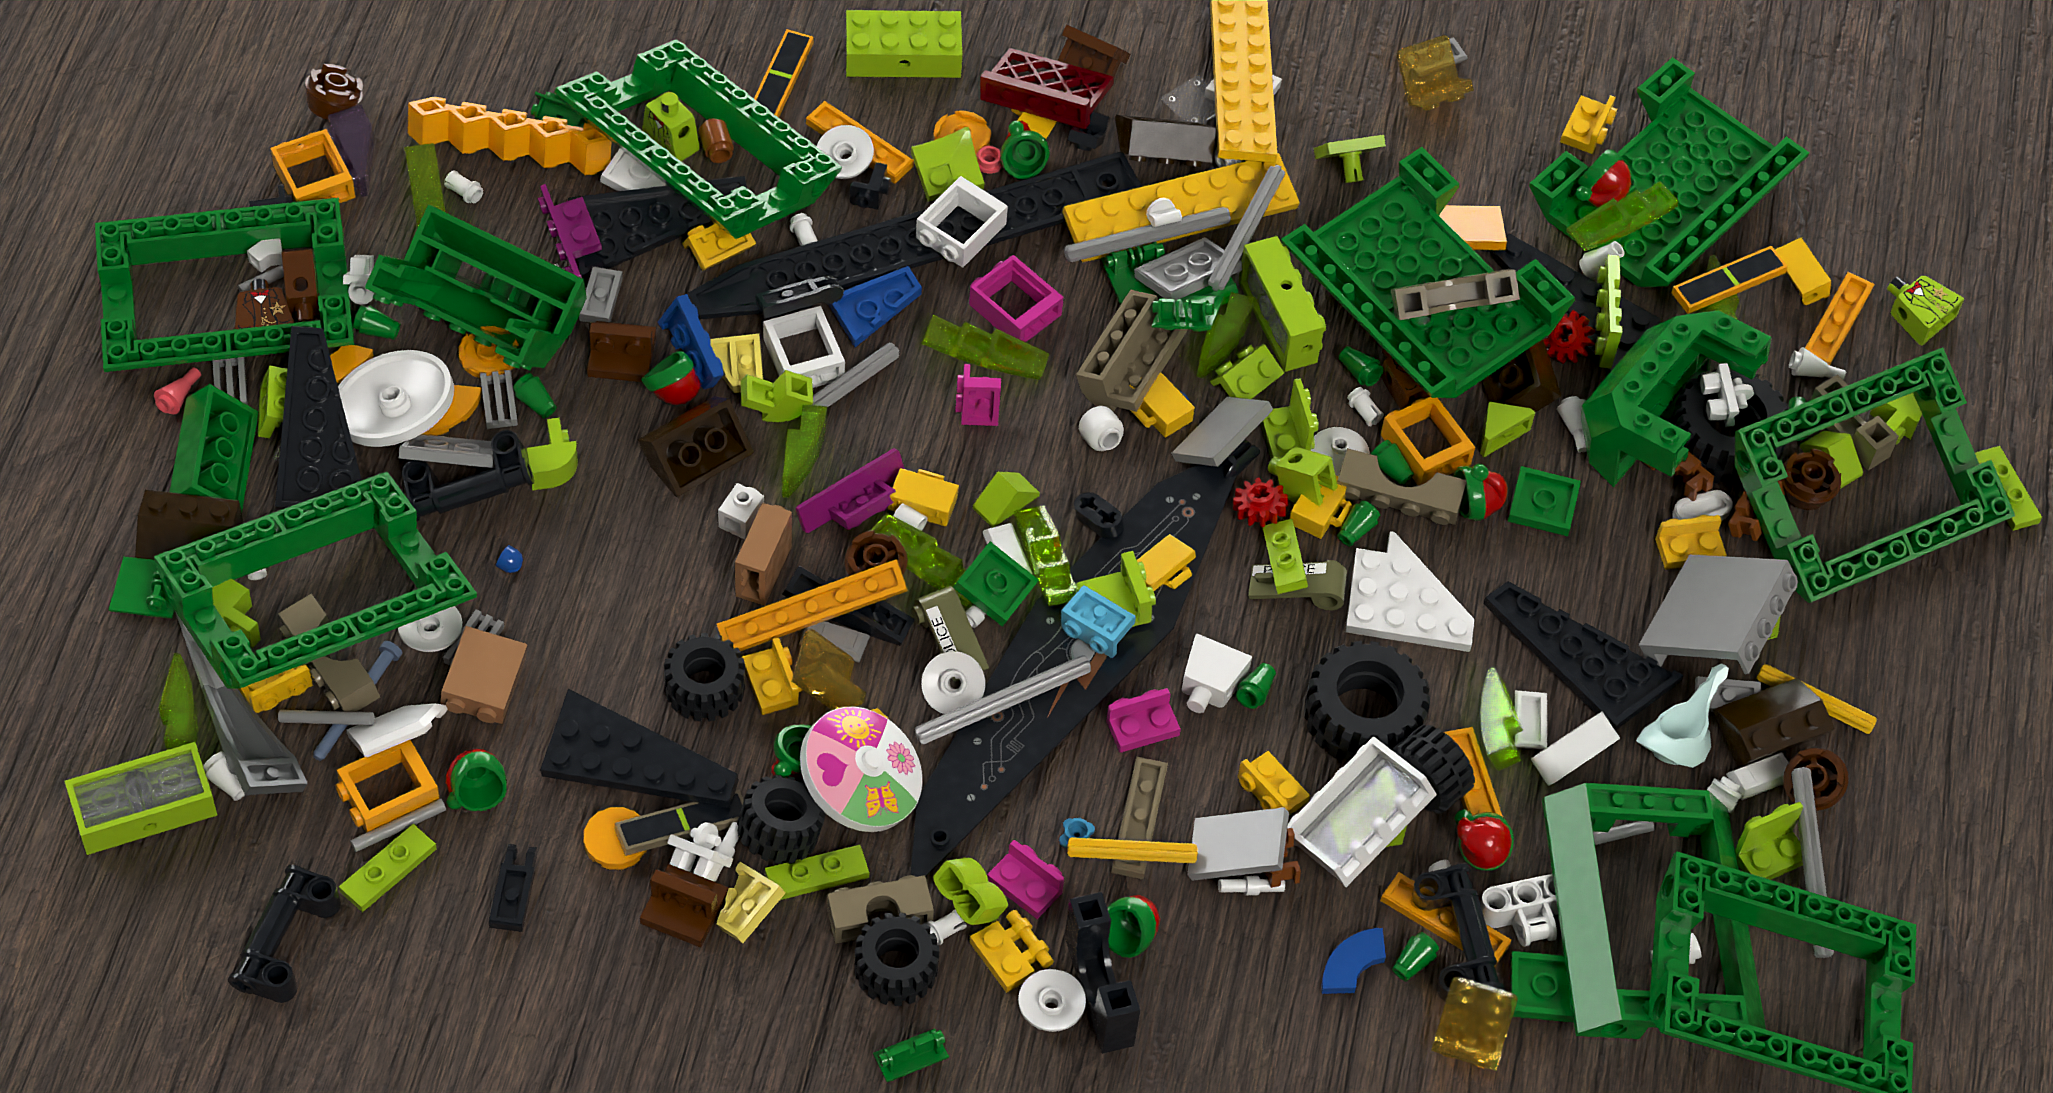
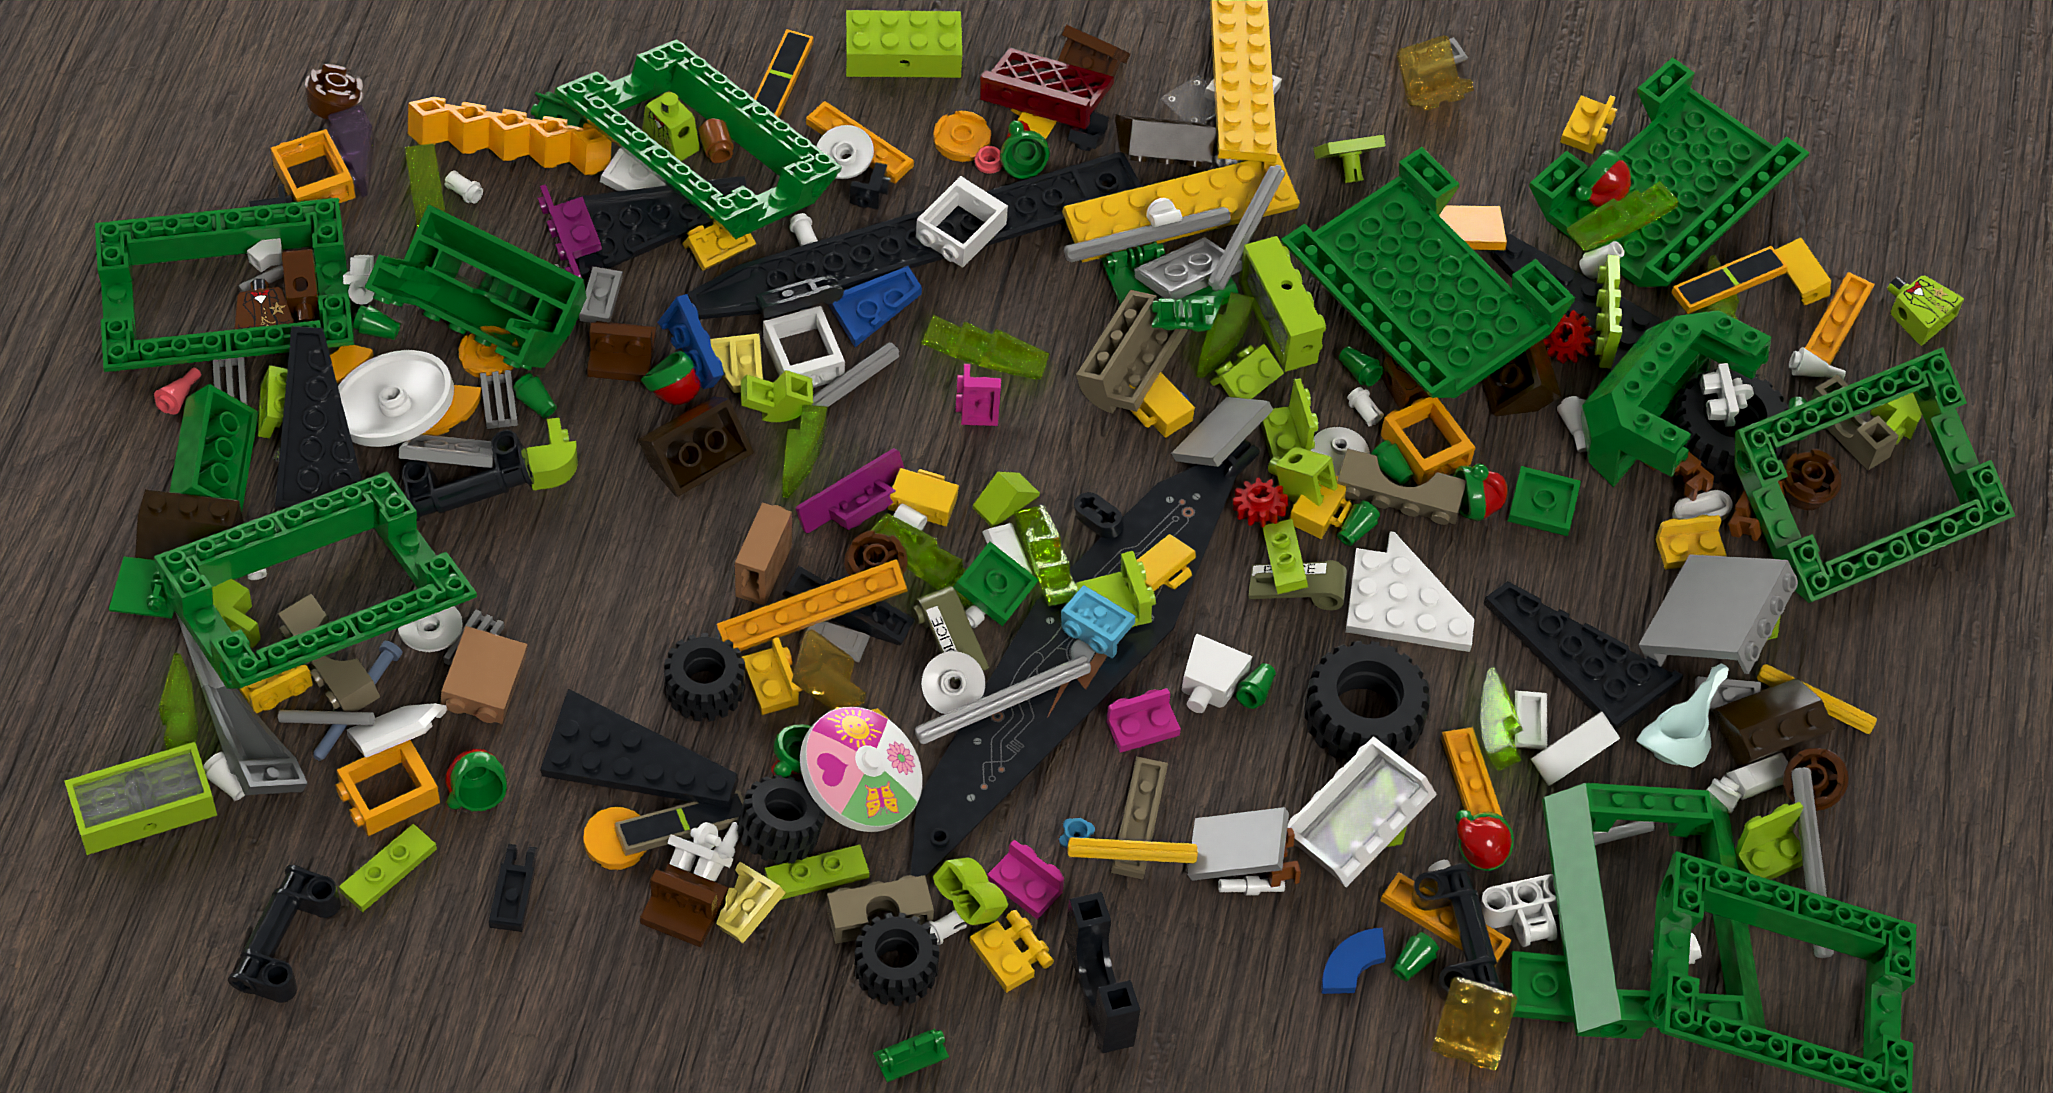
light grey bar [350,798,446,852] -> none
blue hinge [496,545,523,573] -> none
white brick [718,483,764,539] -> none
lime plate [911,127,985,202] -> none
dark pink window [969,255,1064,347] -> none
white dish [1018,969,1086,1032] -> none
white head [1078,406,1124,451] -> none
green piece [1107,895,1160,958] -> none
yellow bracket [1238,751,1310,815] -> none
dark tan arch [1391,269,1520,320] -> none
black tyre [1391,725,1475,814] -> none
lime slope [1480,402,1535,457] -> none
lime slope [1800,431,1863,489] -> none
lime plate [1975,446,2042,531] -> none

